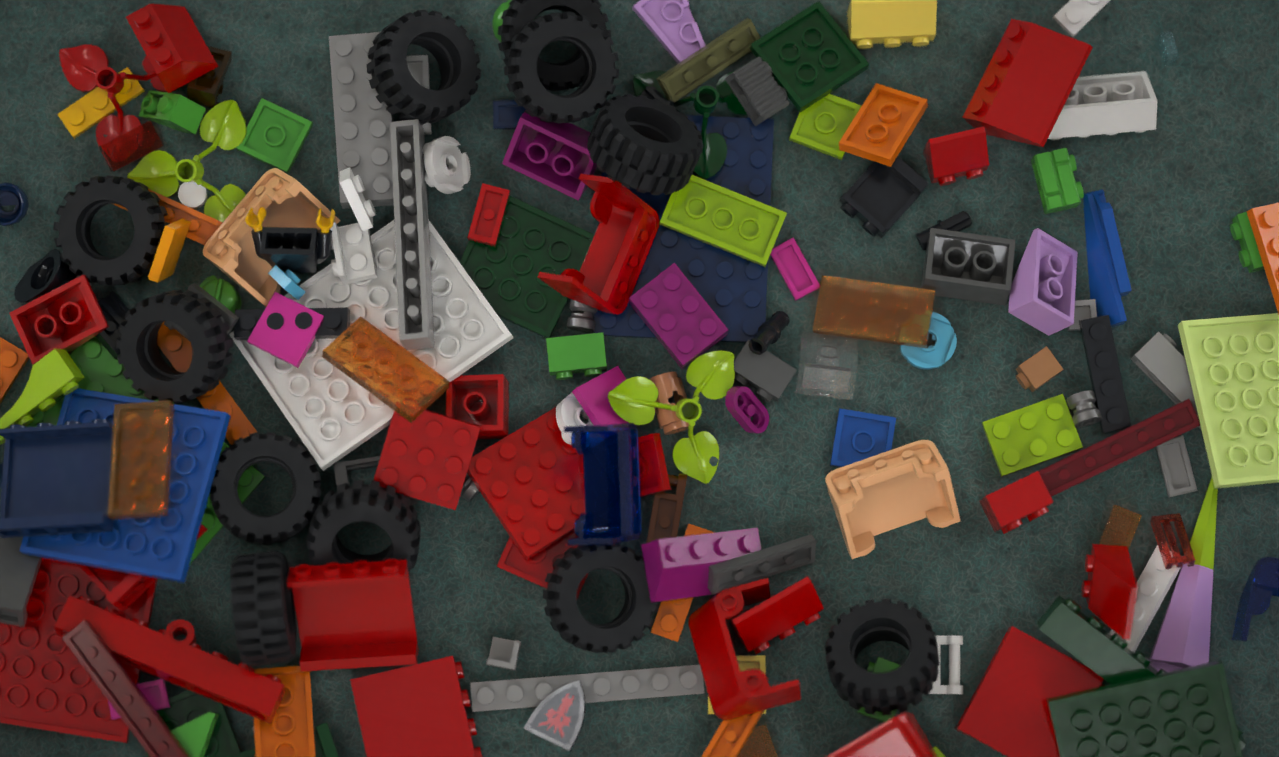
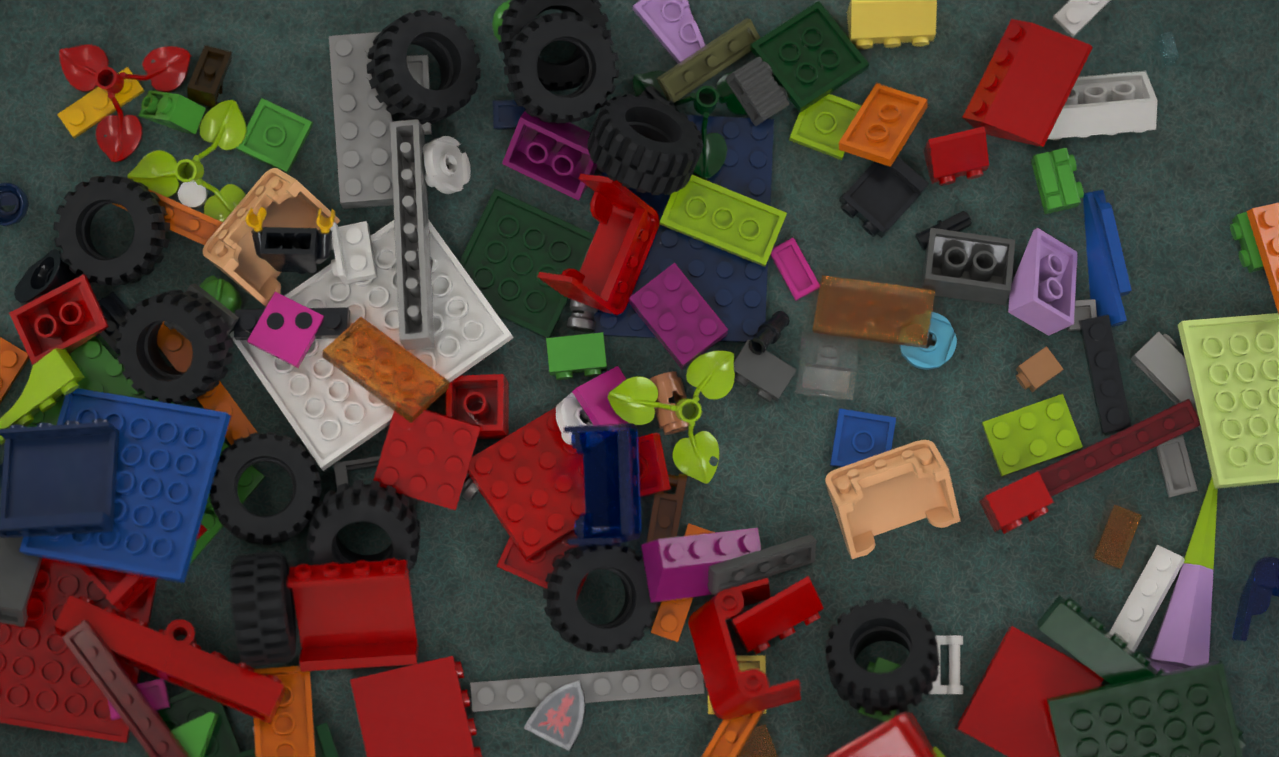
clear red plate [98,120,163,172] -> none
clear orange plate [108,400,174,519] -> none
red slope [126,3,218,94] -> none
light orange tile [148,219,191,283] -> none
medium azure plate [268,265,306,300] -> none
white plate [339,167,376,231] -> none
red plate [467,183,510,247] -> none
light grey panel [486,637,522,671] -> none
magenta plate [725,386,769,433] -> none
flat silver wheel [1066,390,1102,428] -> none
red slope [1081,544,1138,640] -> none
clear red tile [1151,513,1195,569] -> none

